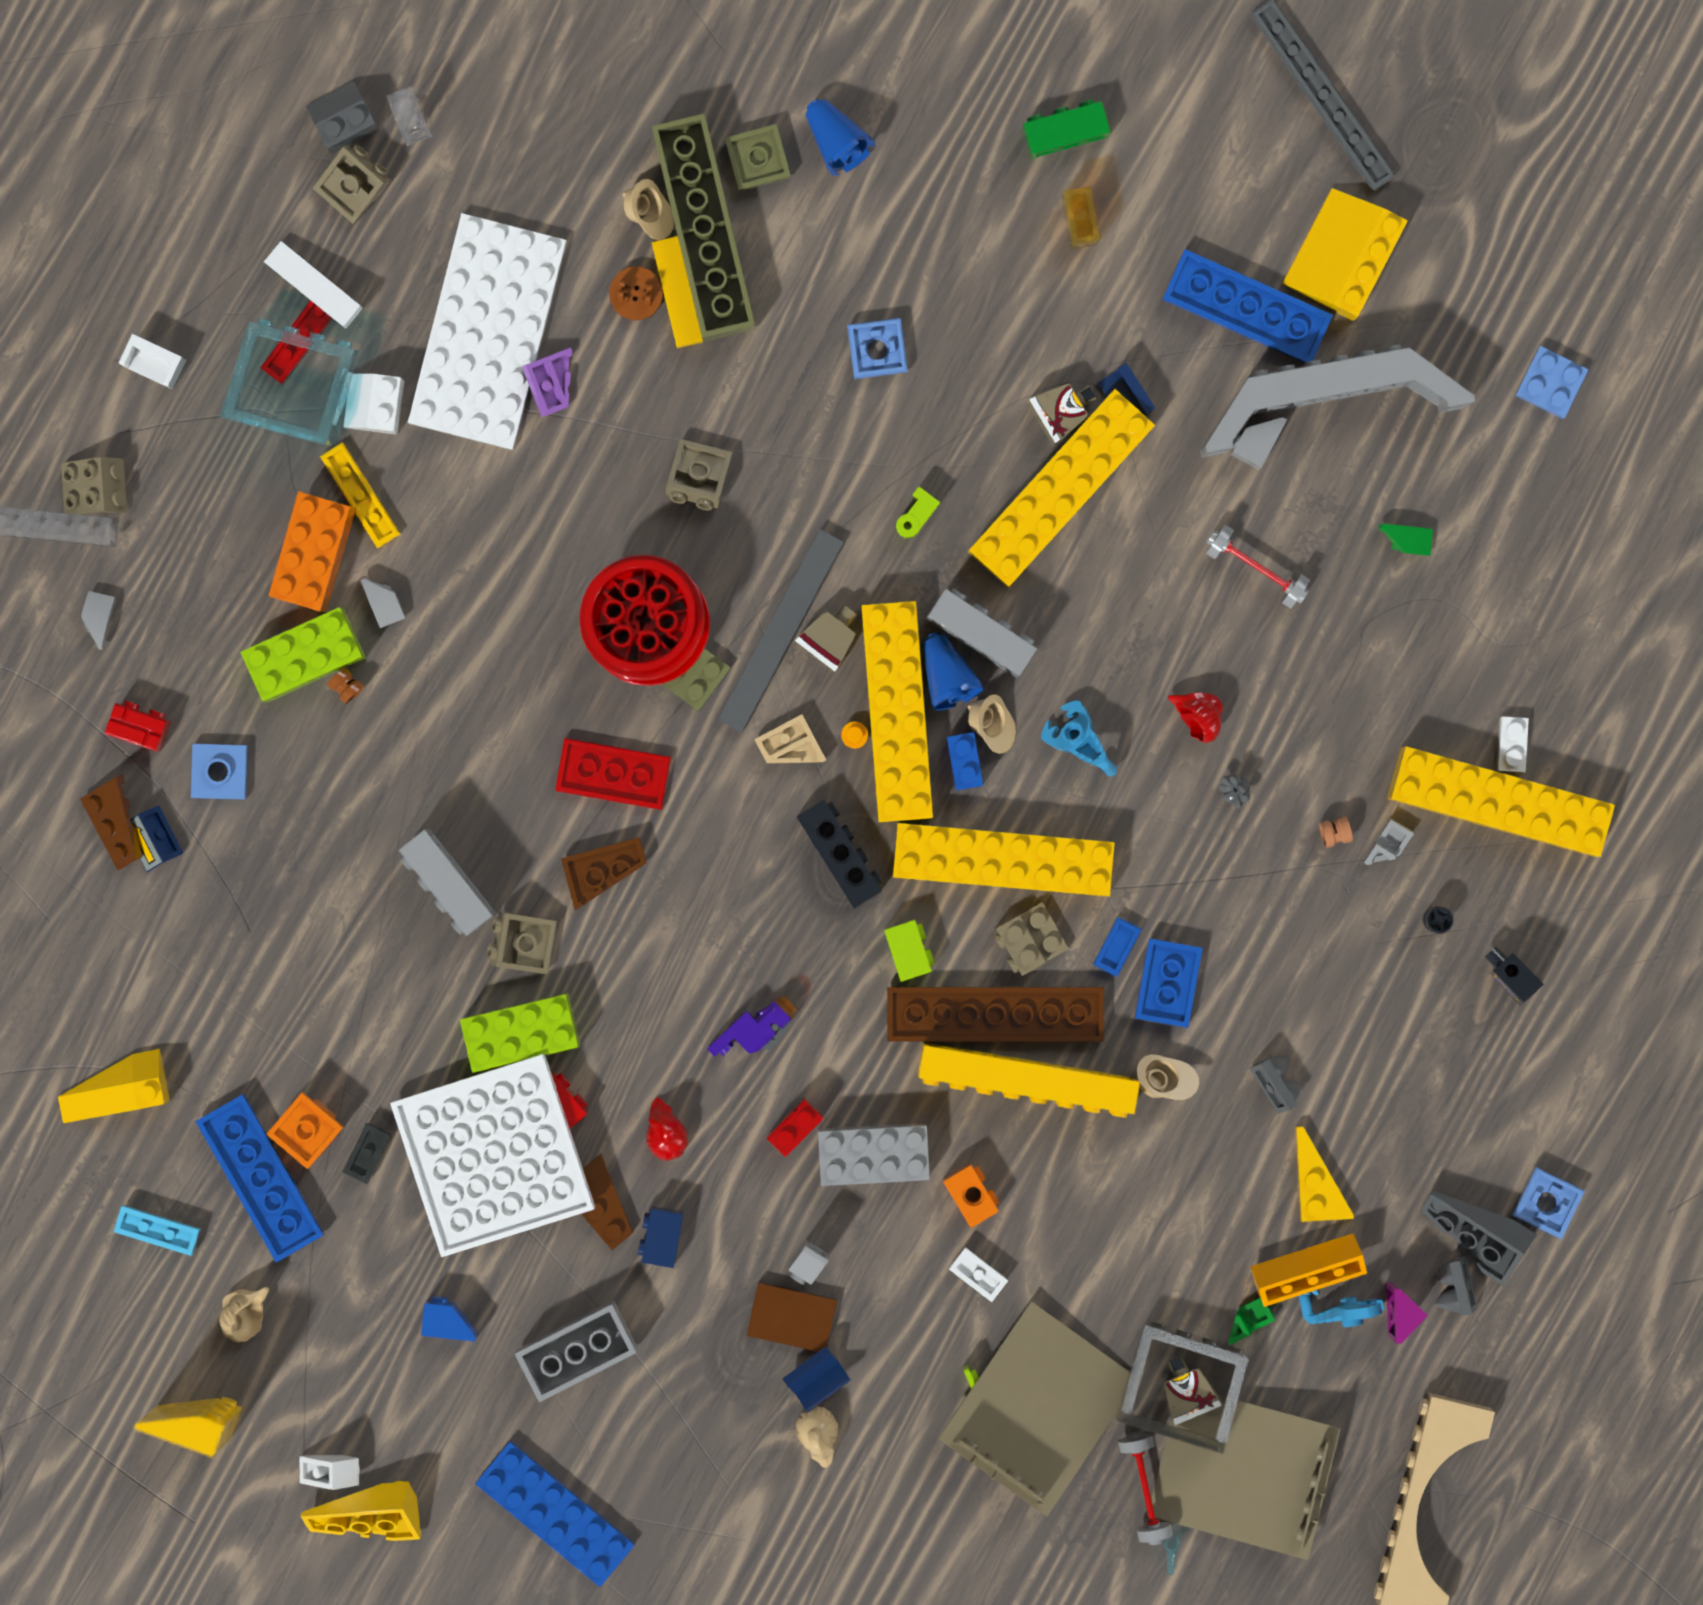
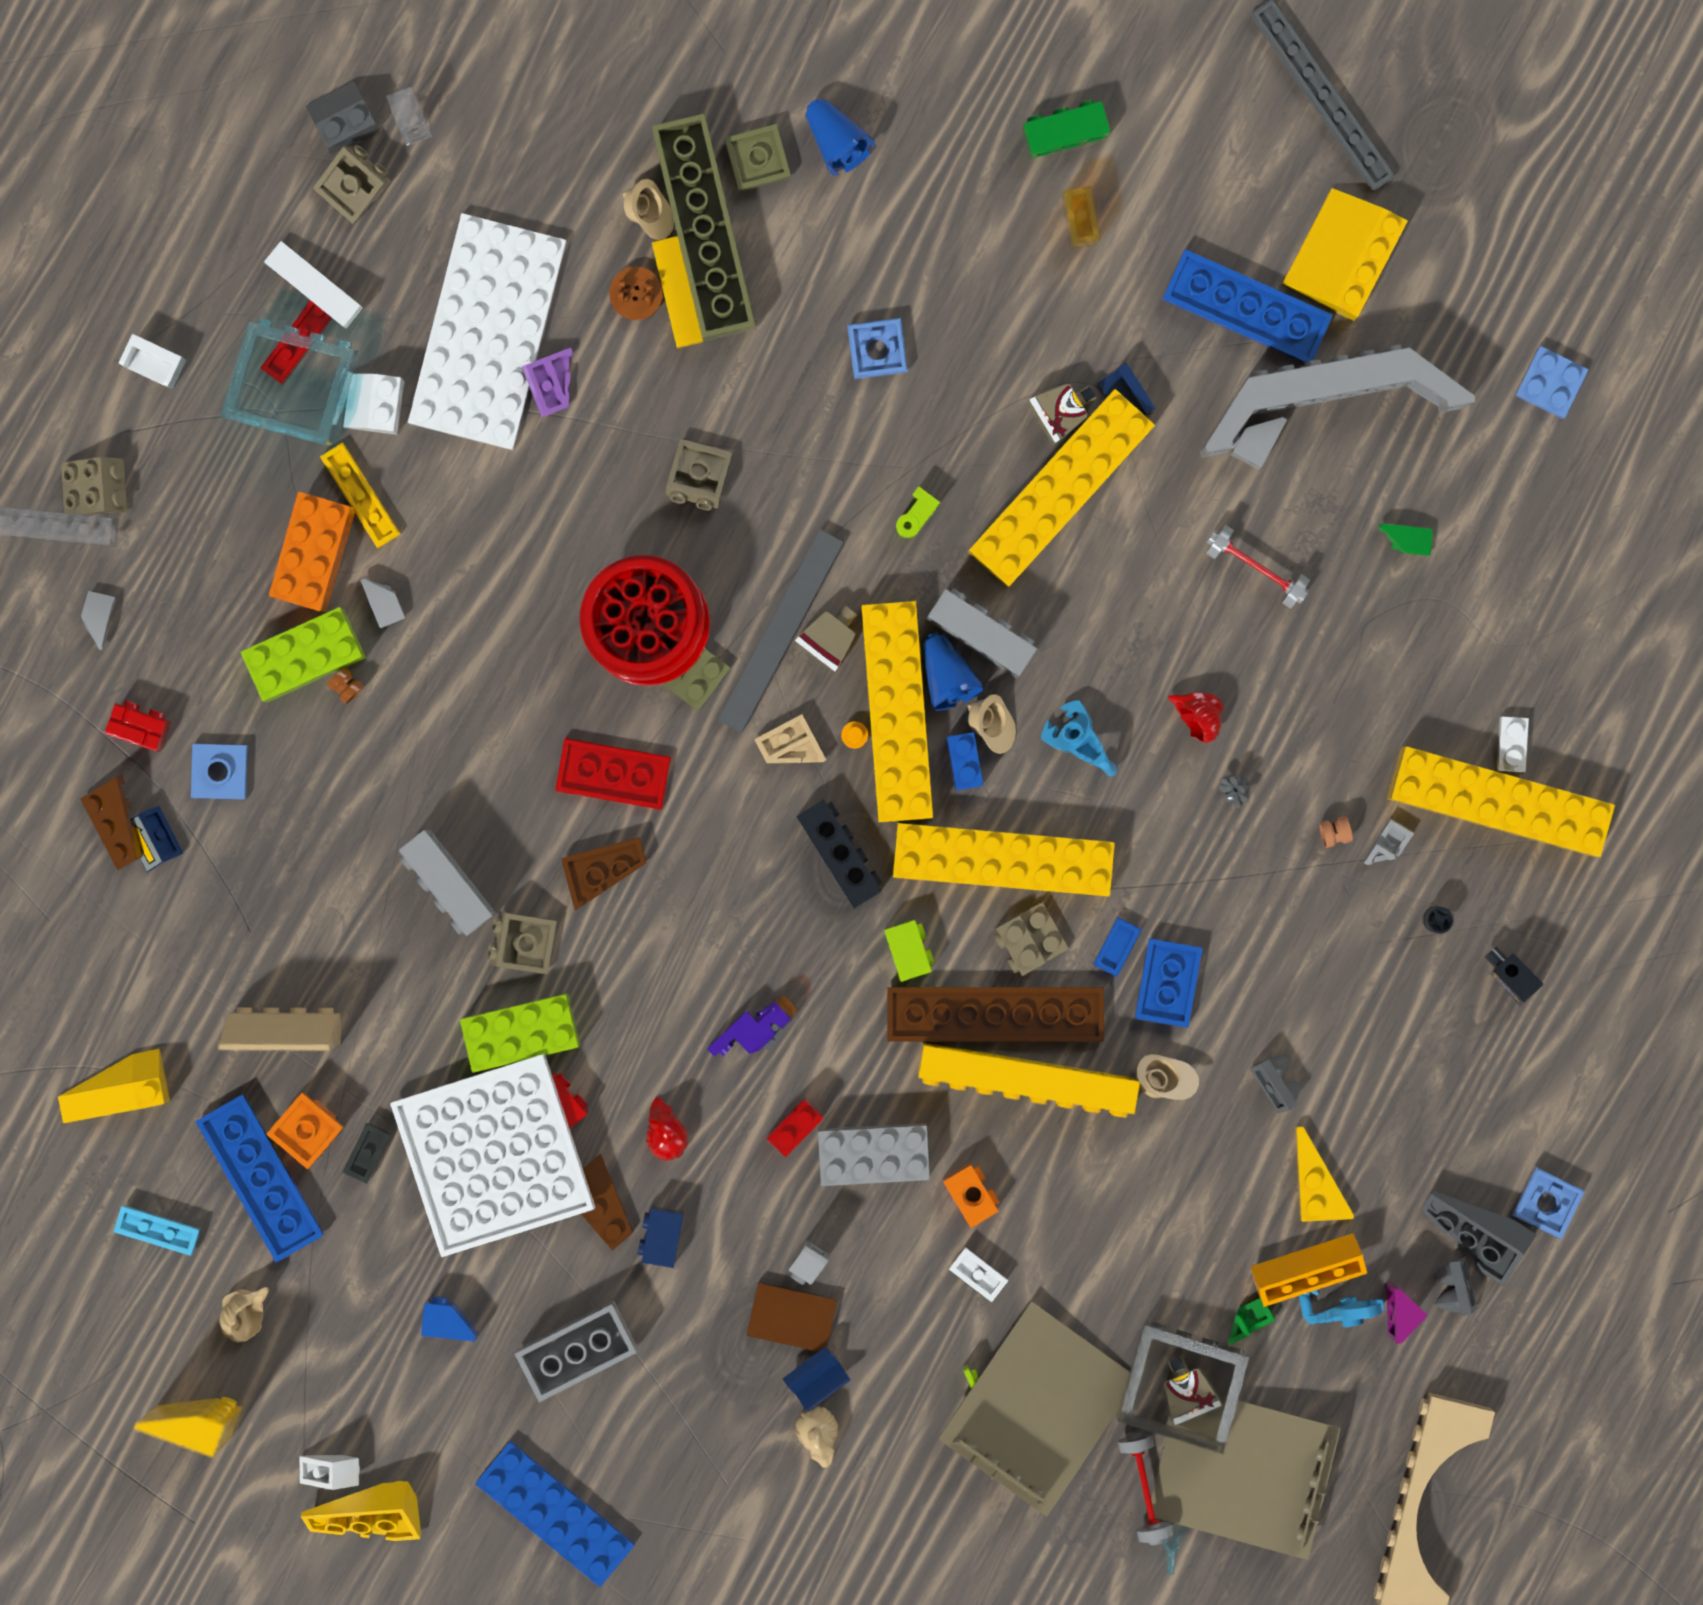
none -> tan slope [219,1007,341,1050]

